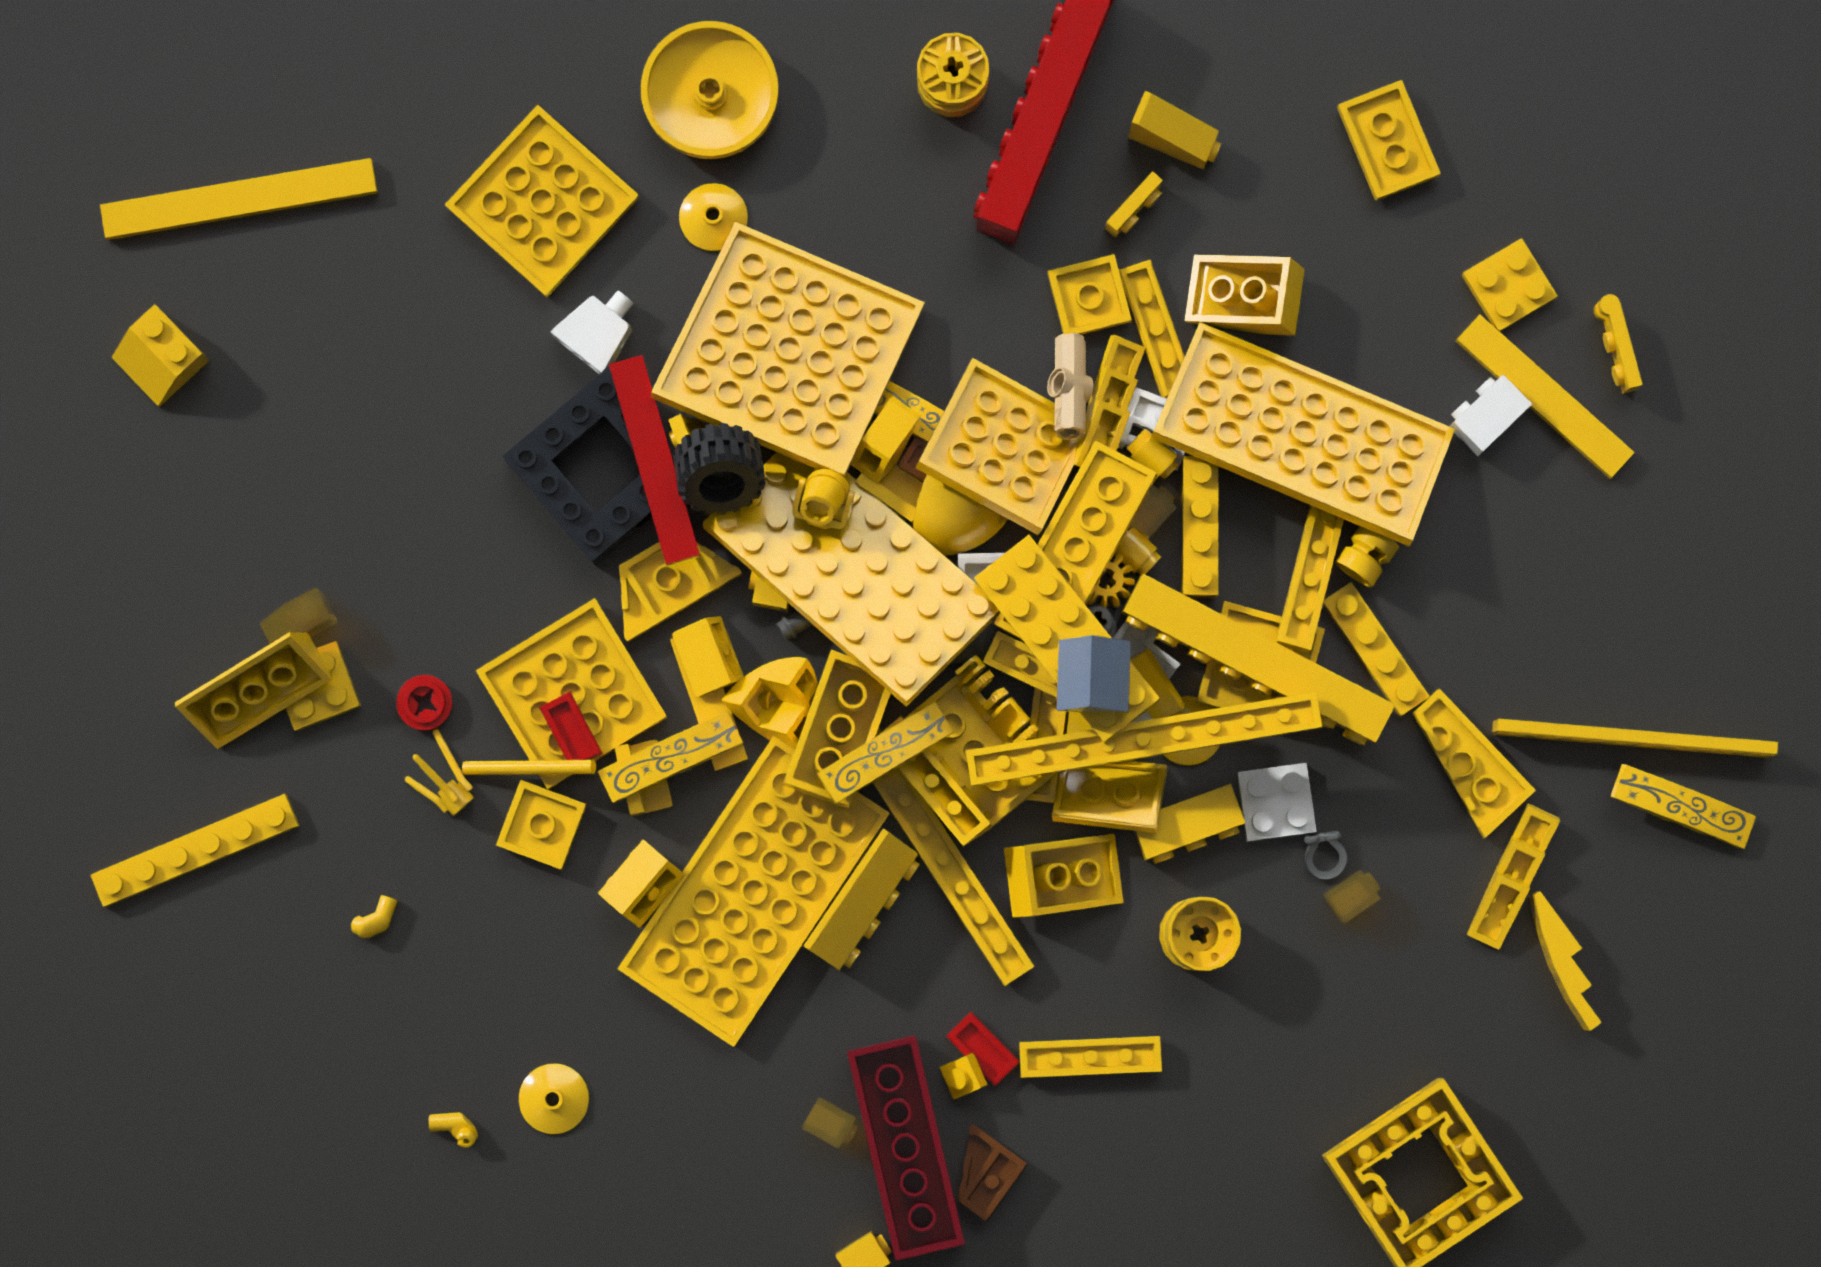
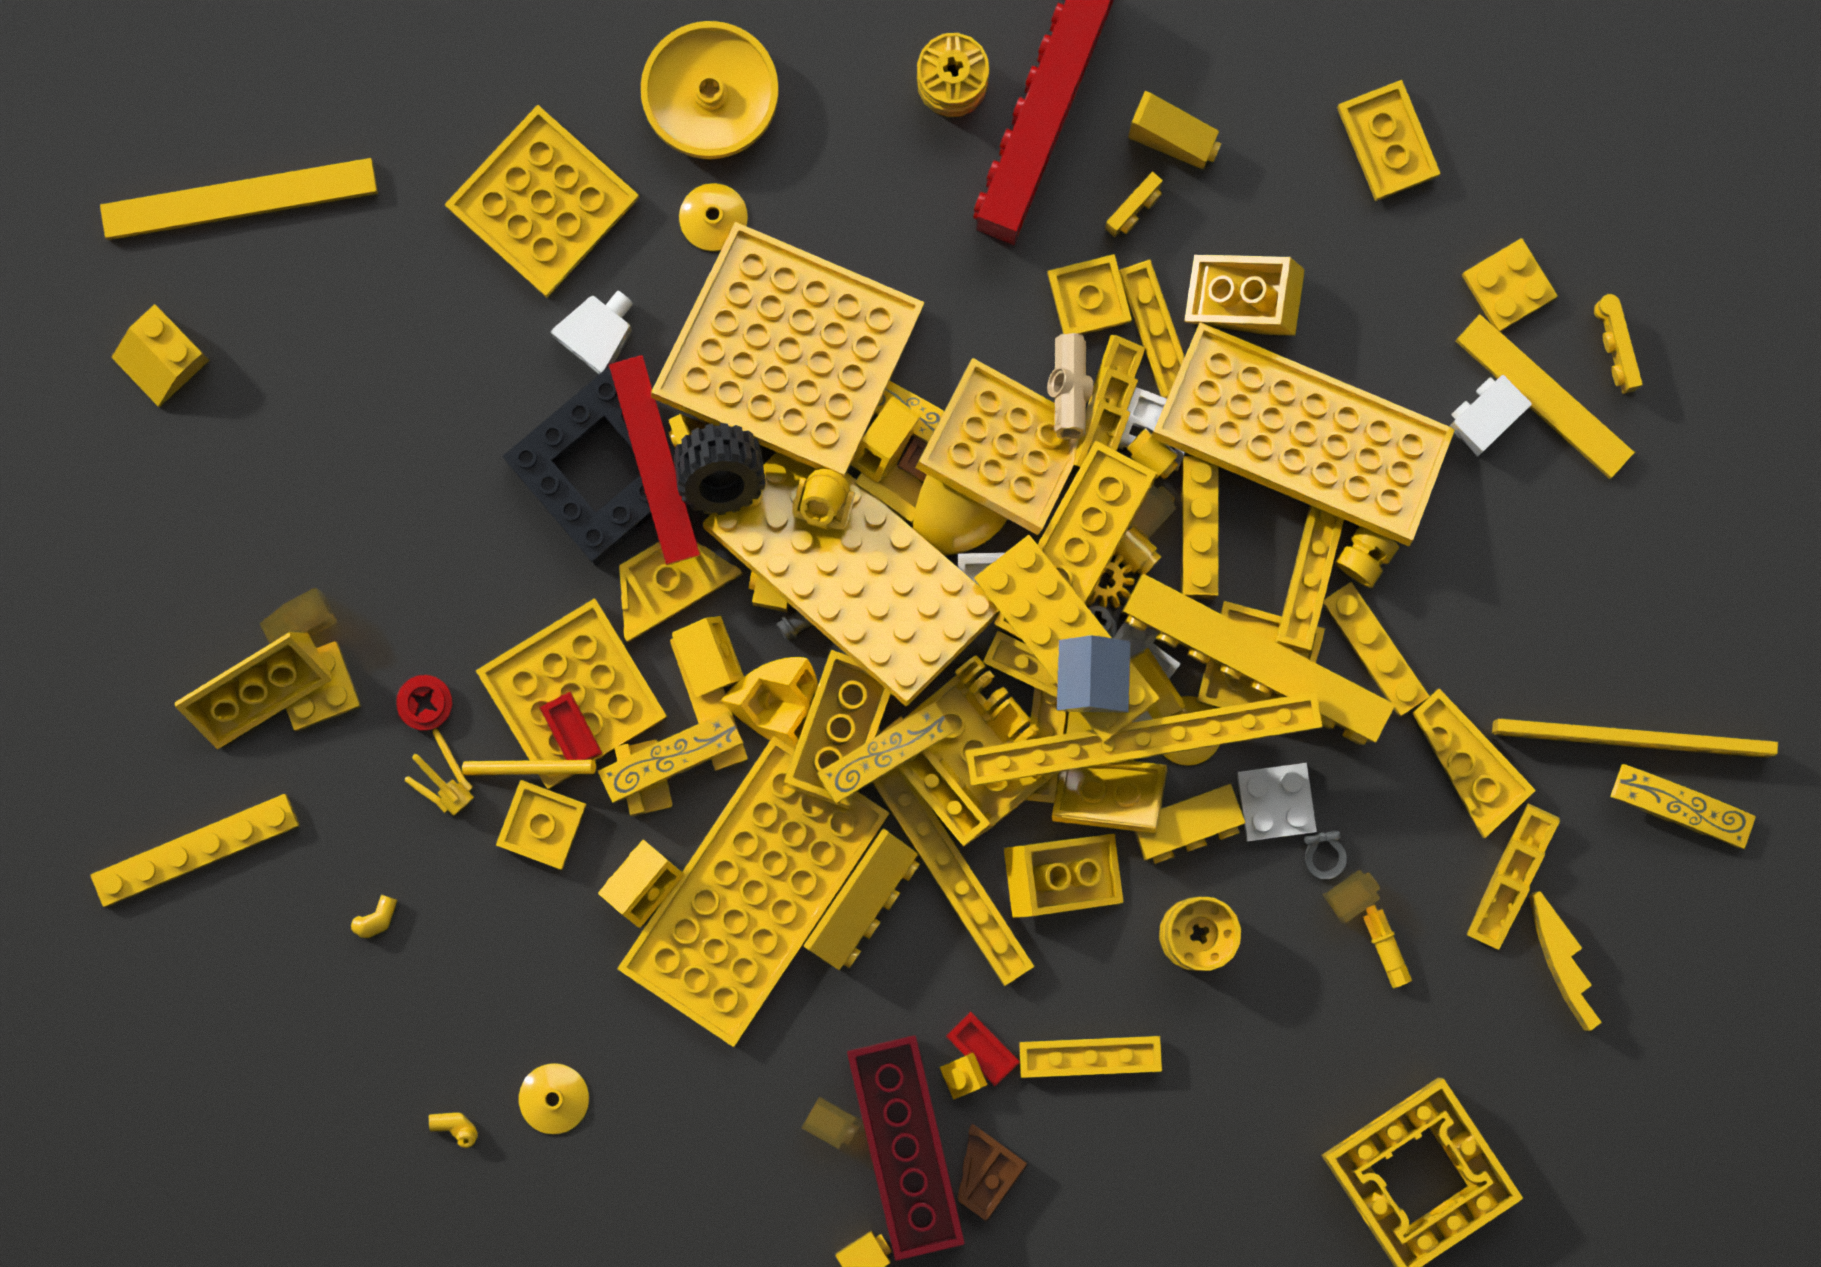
none -> yellow piece [1363,905,1412,988]

